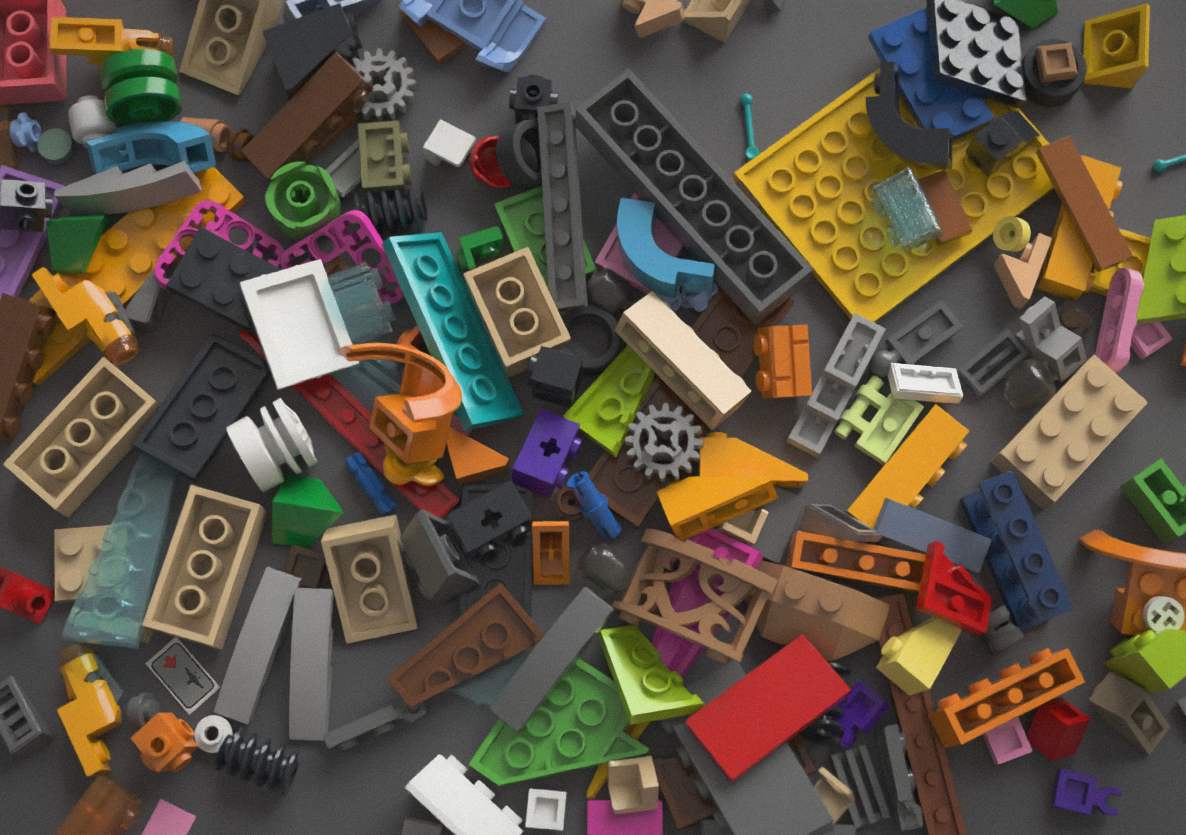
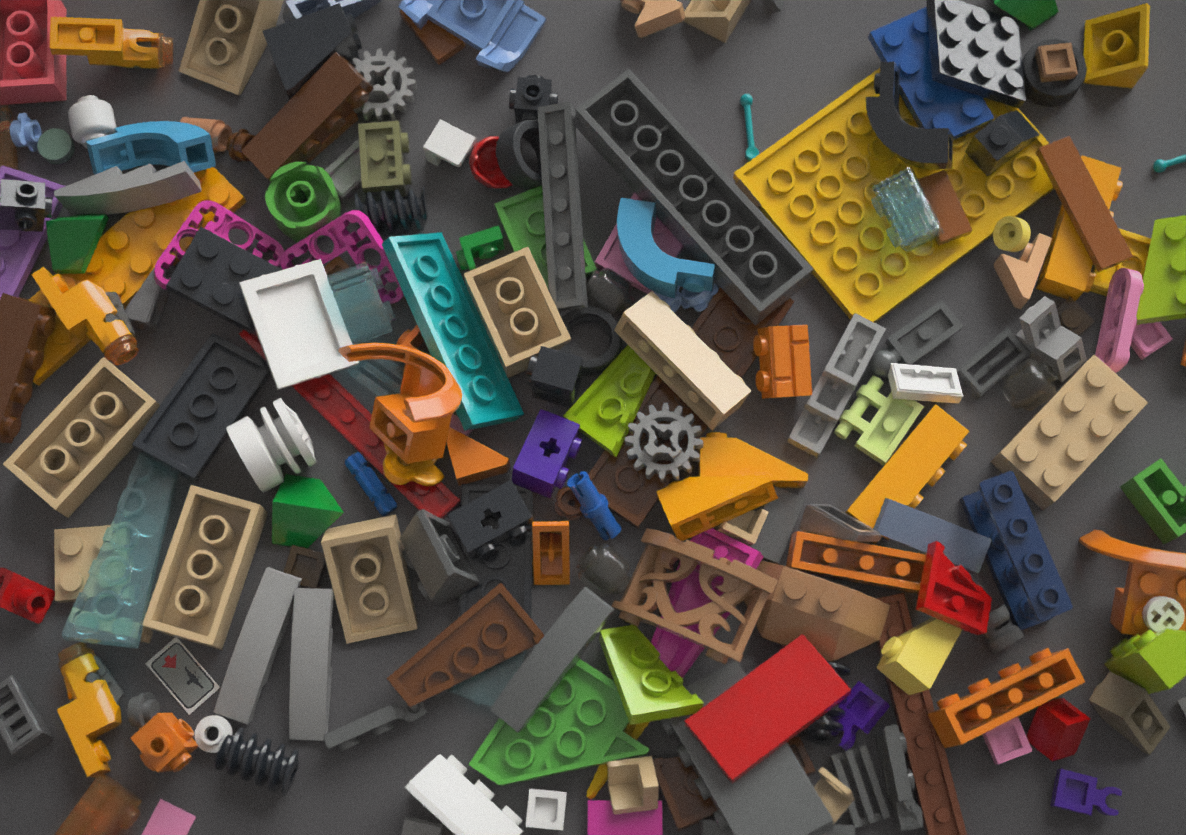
green wheel [99,49,183,126] -> none

